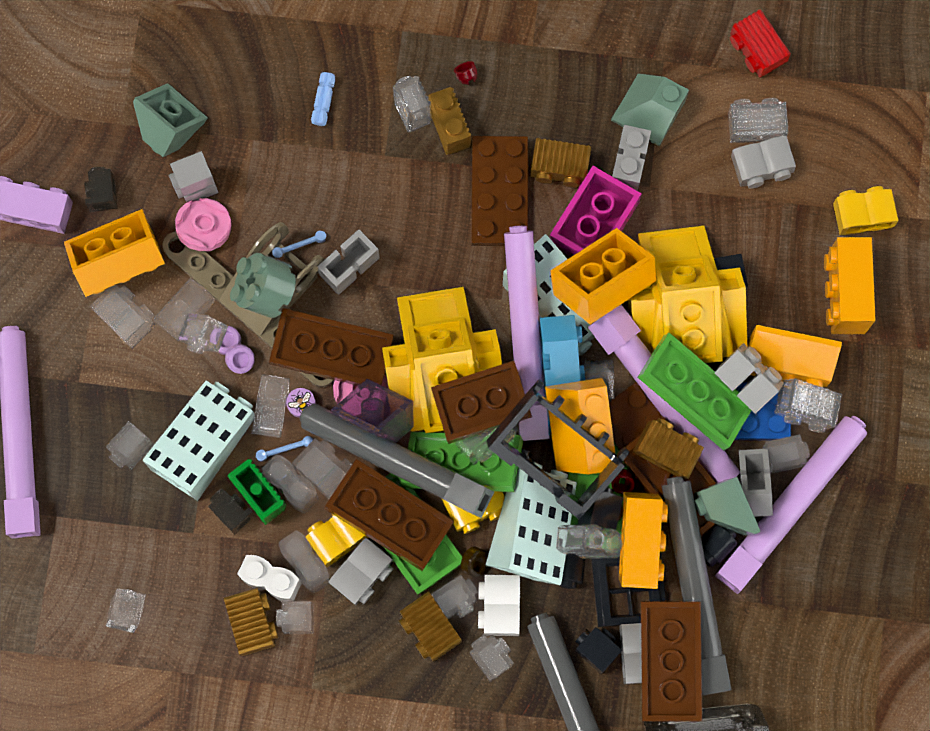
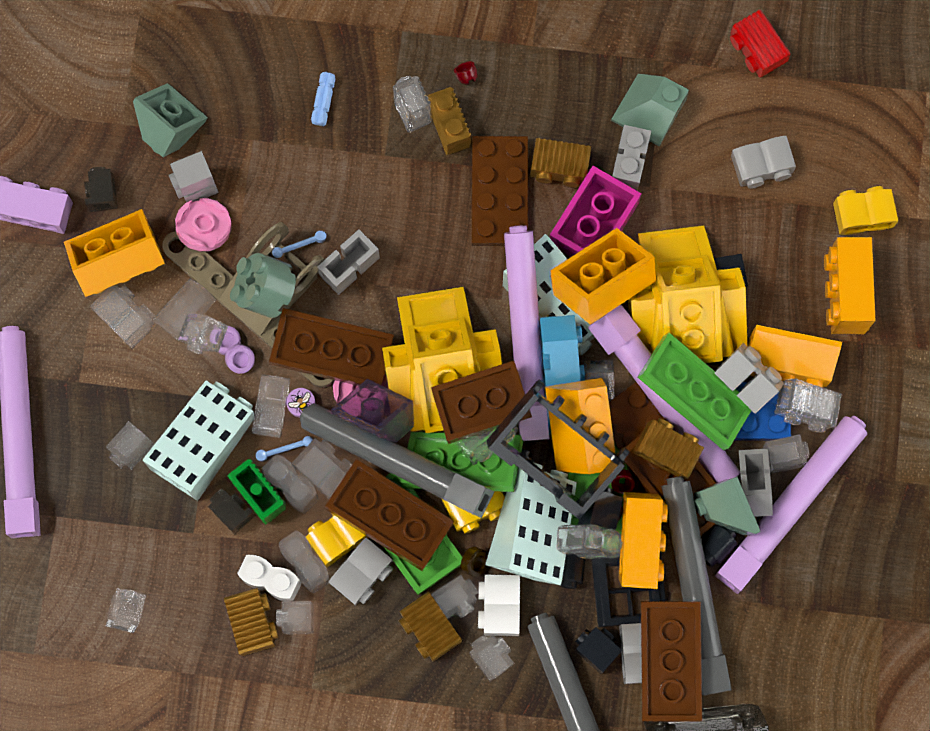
clear brick [728,98,788,143] -> none

